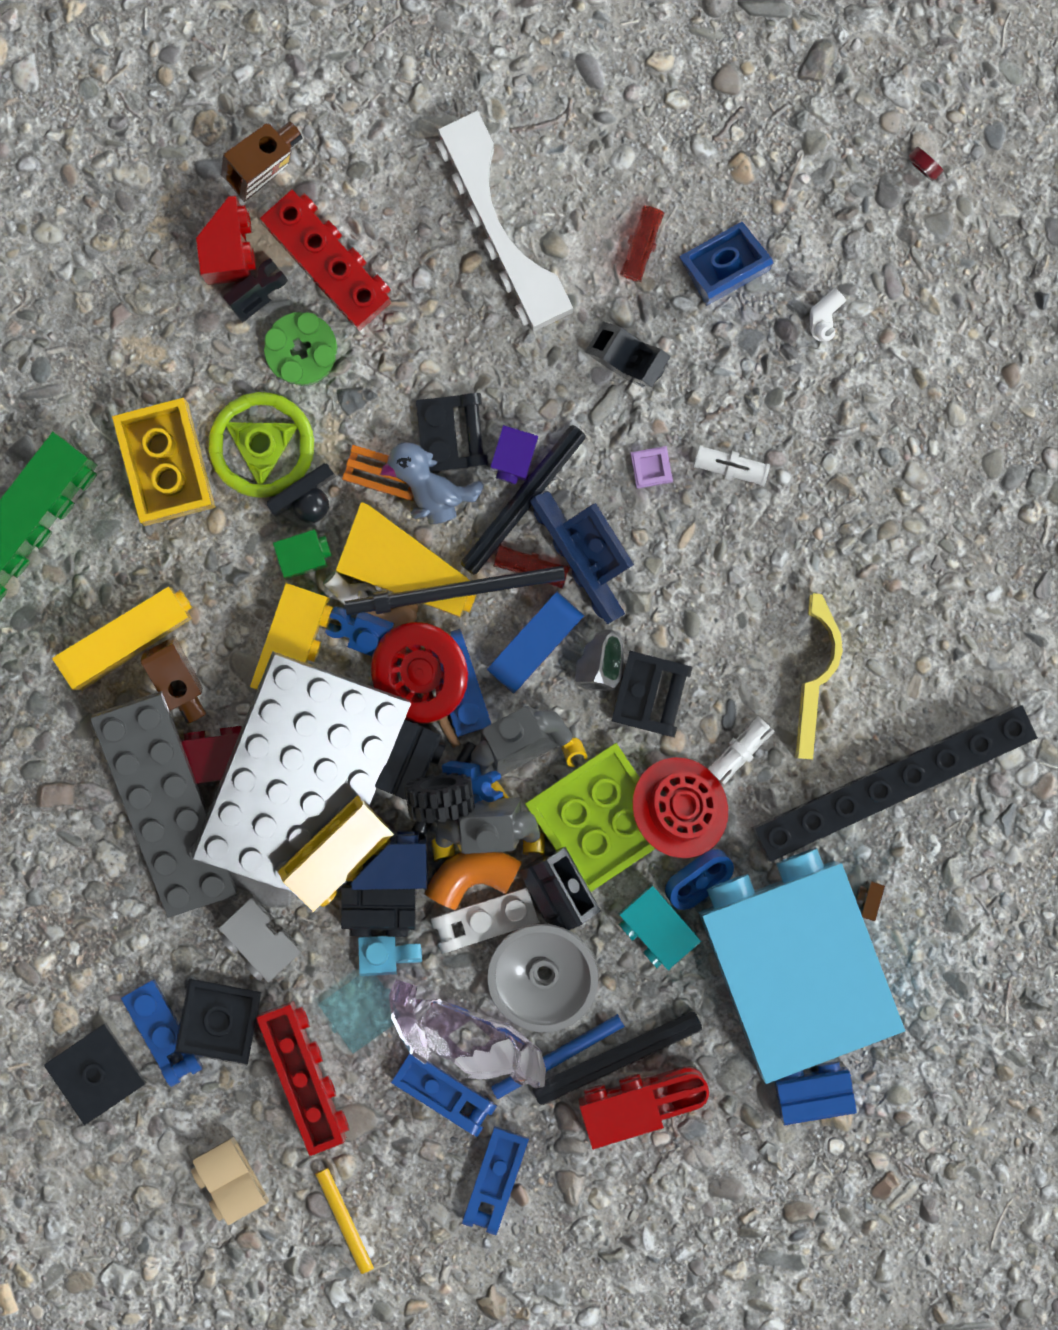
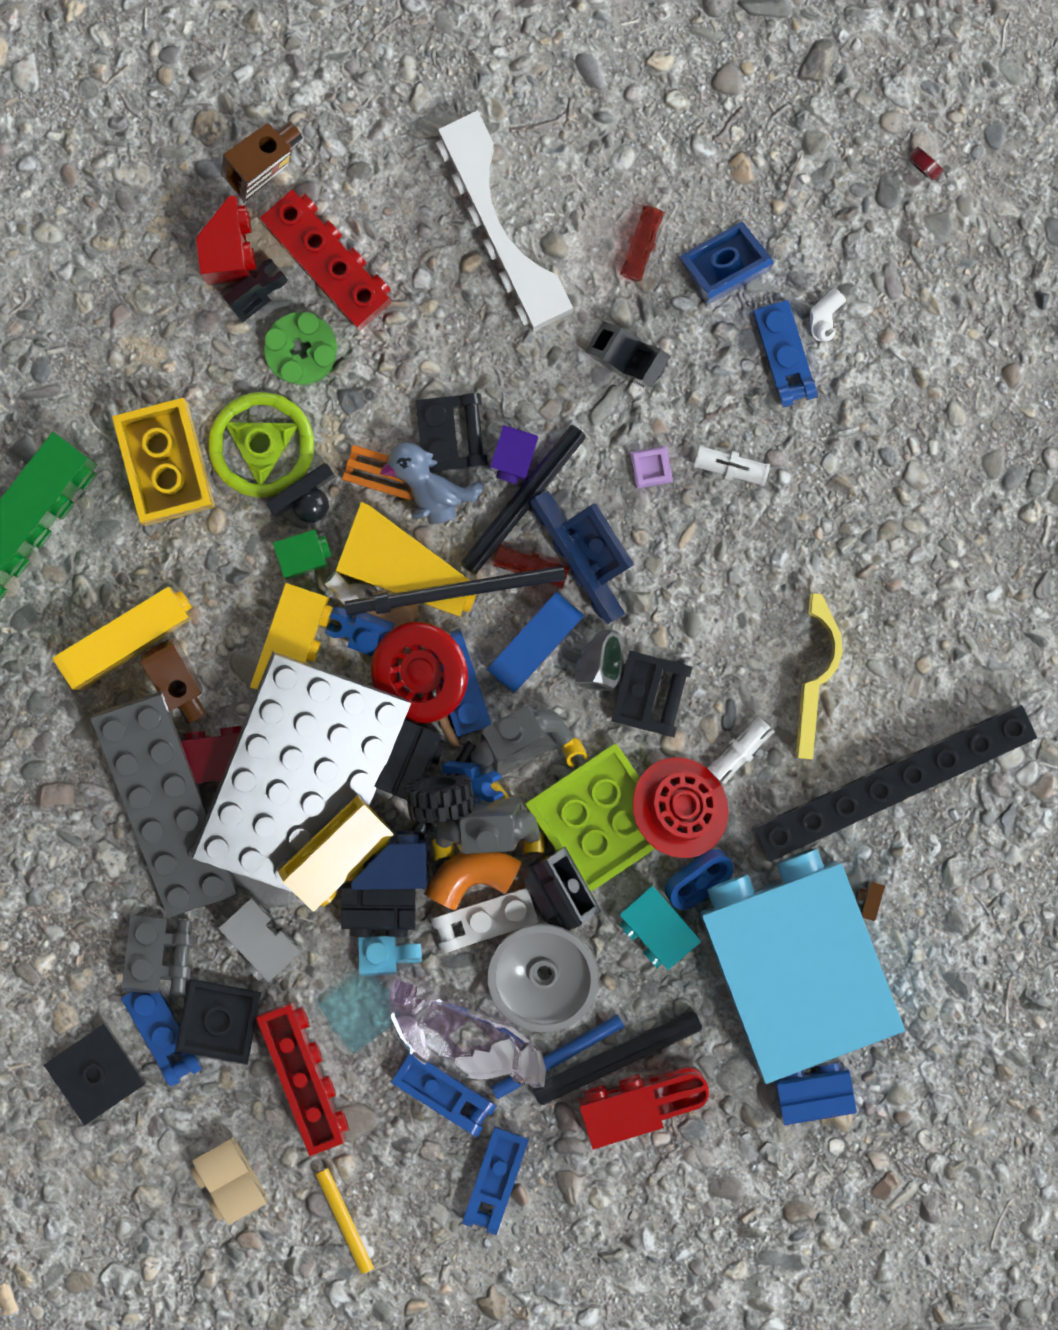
none -> dark grey plate [122,916,195,995]
none -> blue plate [753,300,818,408]

